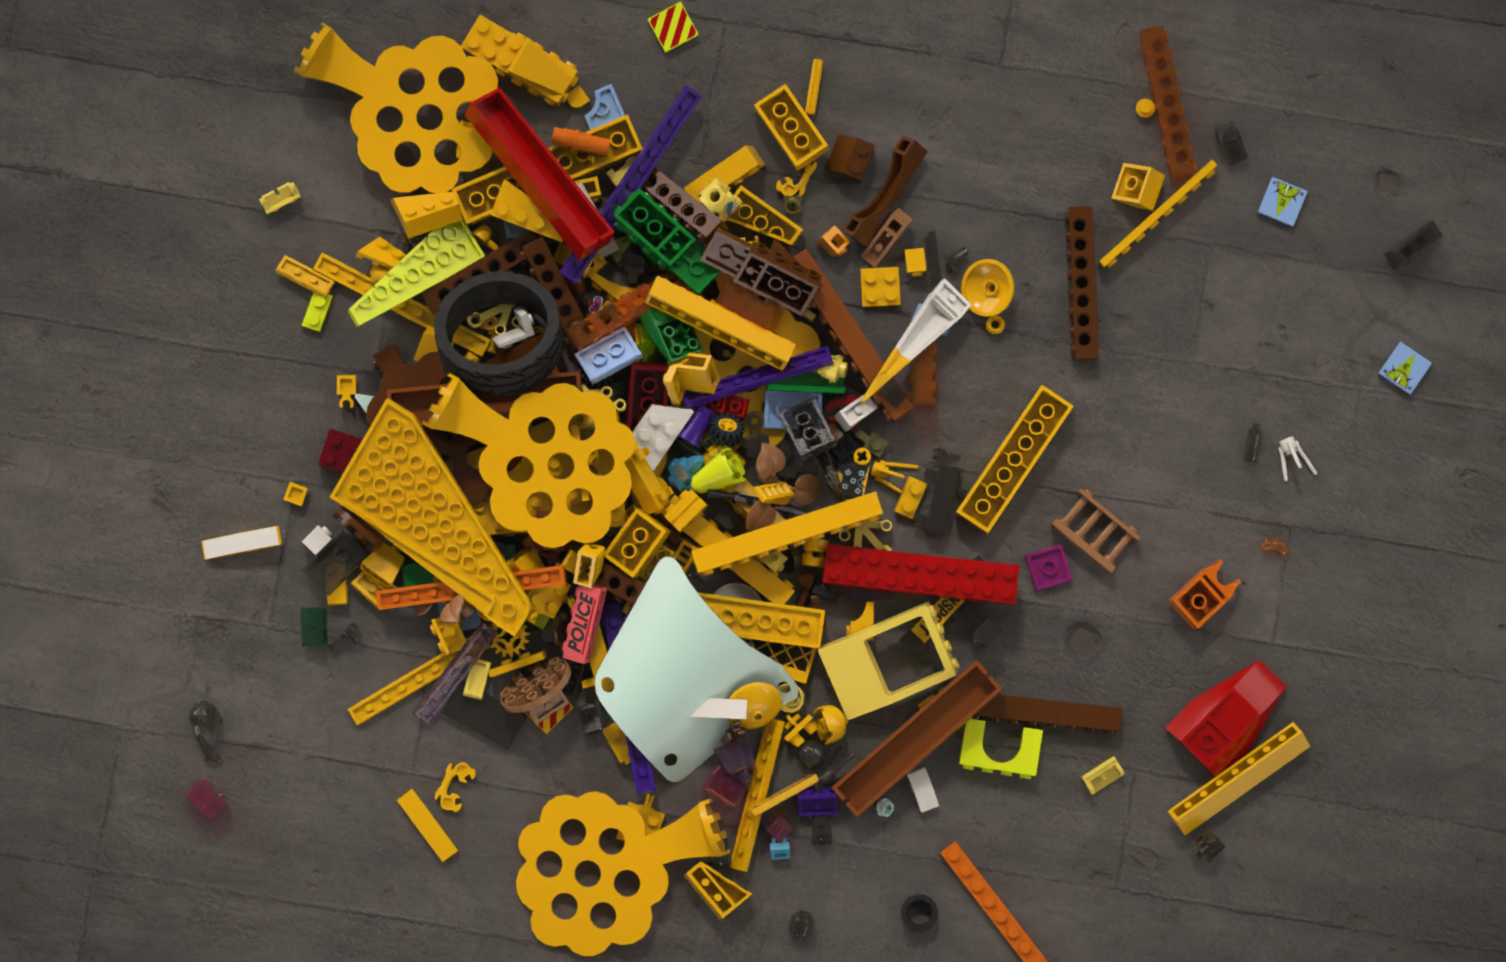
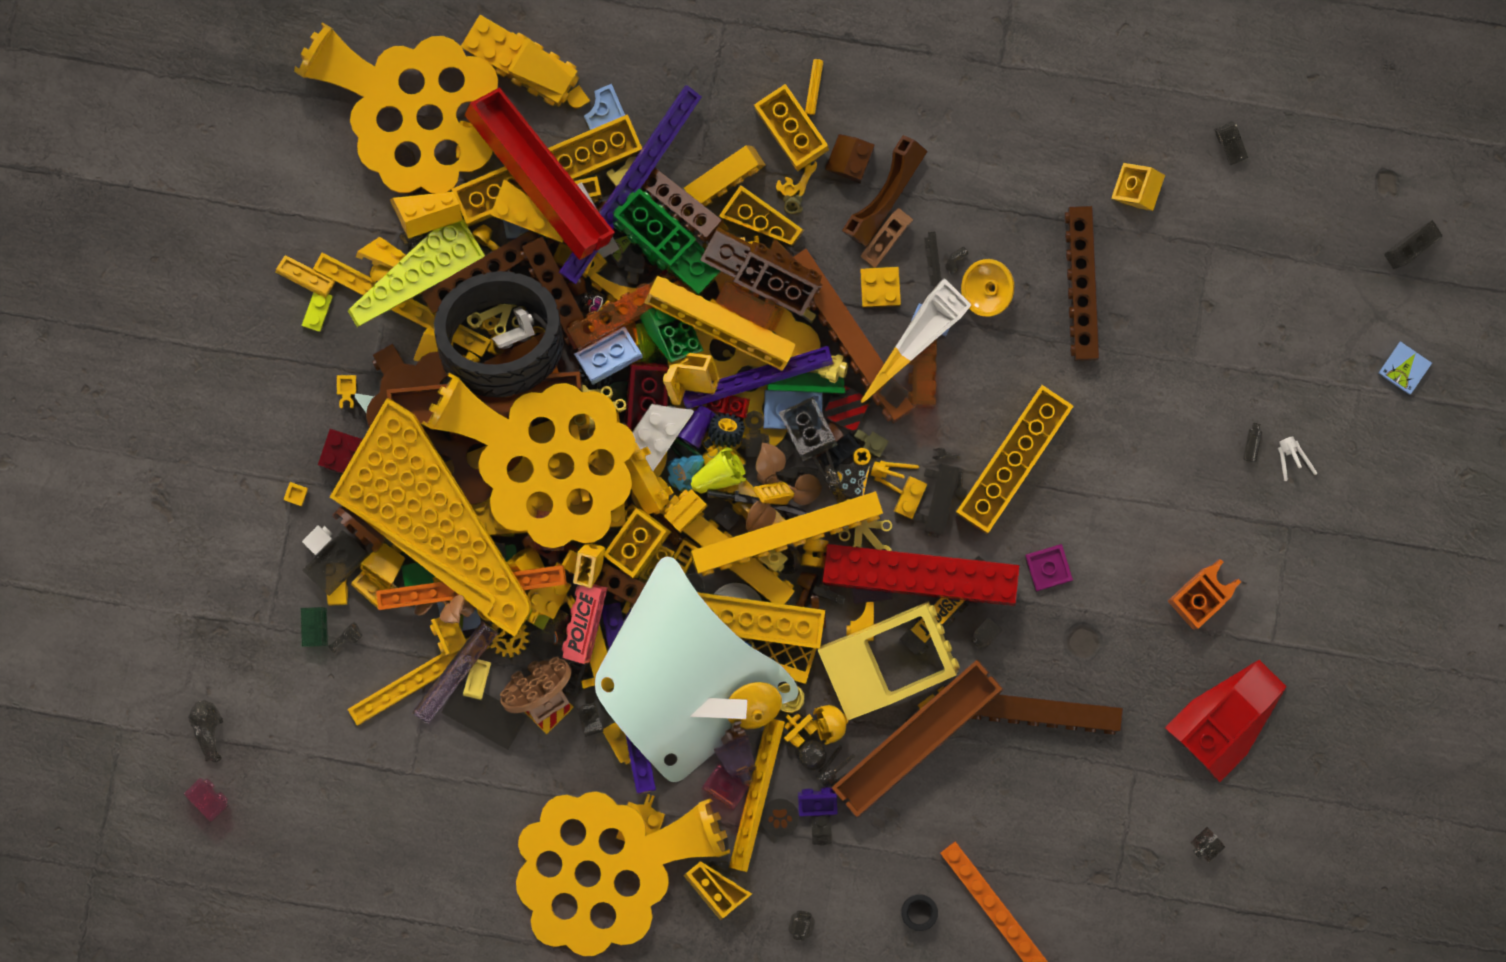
white slope [201,526,282,560] -> none
light yellow hinge [259,182,301,214] -> none
yellow tile [397,789,459,862] -> none
yellow helmet [435,762,476,812] -> none
yellow plate [488,650,547,678] -> none
orange piece [551,127,611,156] -> none
tile [647,1,699,53] -> none
light yellow brick [697,178,743,222] -> none
yellow tile [745,774,819,817] -> none
clear pink tile [766,815,793,842] -> none
medium azure tile [770,837,790,860] -> none
light orange brick [816,225,850,258] -> none
white plate [834,394,878,432] -> none
light aqua plate [876,798,894,817] -> none
yellow brick [904,248,926,277] -> none
white slope [907,767,939,813] -> none
neon yellow arch [959,719,1043,779] -> none
yellow plate [986,315,1005,334] -> none
medium nougat fence [1051,489,1141,574] -> none
light yellow hinge [1080,756,1124,795] -> none
yellow plate [1098,160,1217,269] -> none
yellow plate [1136,99,1155,118] -> none
clear orange brick [1139,25,1197,181] -> none
yellow brick [1168,722,1311,835] -> none
light blue tile [1257,177,1308,227] -> none
clear orange arm [1260,537,1290,556] -> none

